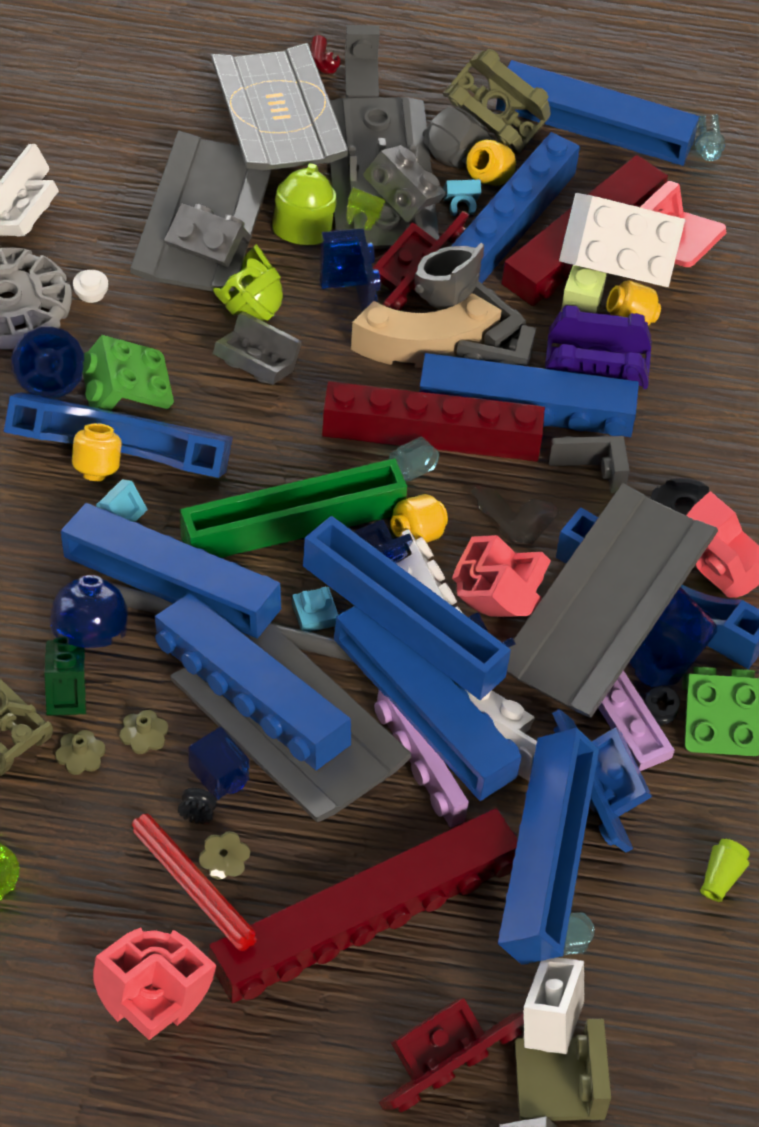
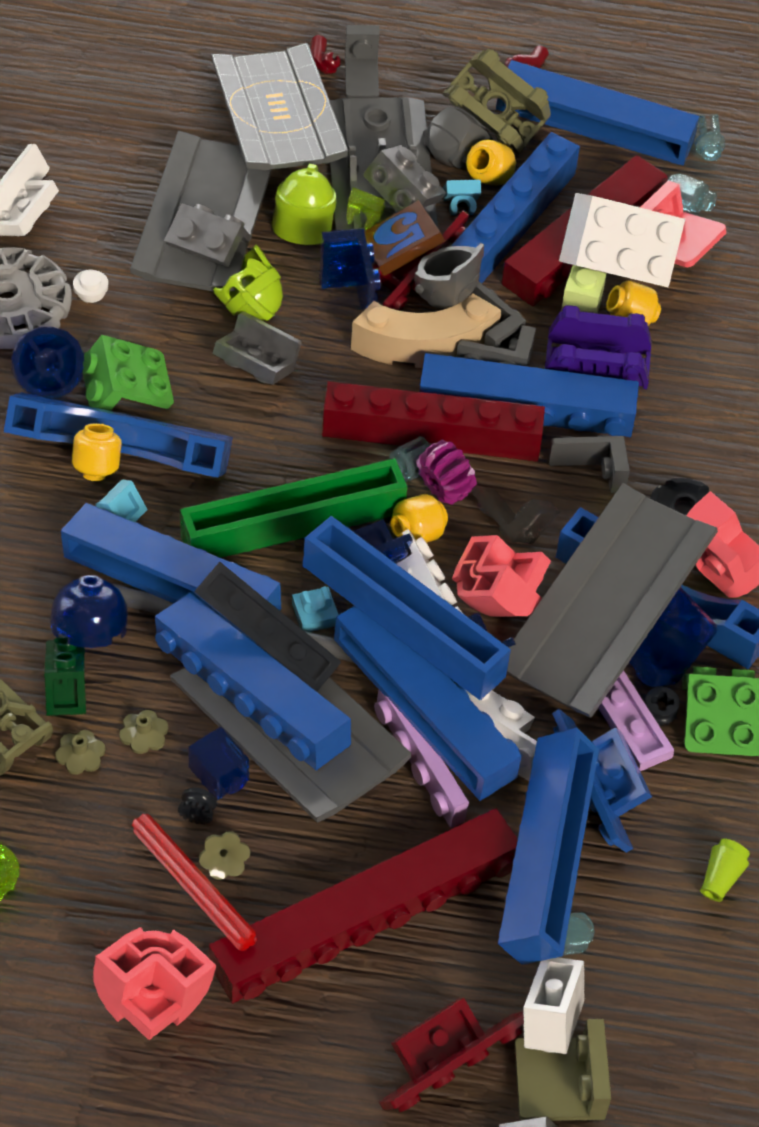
none -> black plate [194,561,341,692]
none -> reddish brown tile [358,200,445,276]
none -> magenta gear [416,440,477,505]
none -> dark red arm [504,45,549,68]
none -> clear light blue arm [667,174,717,213]

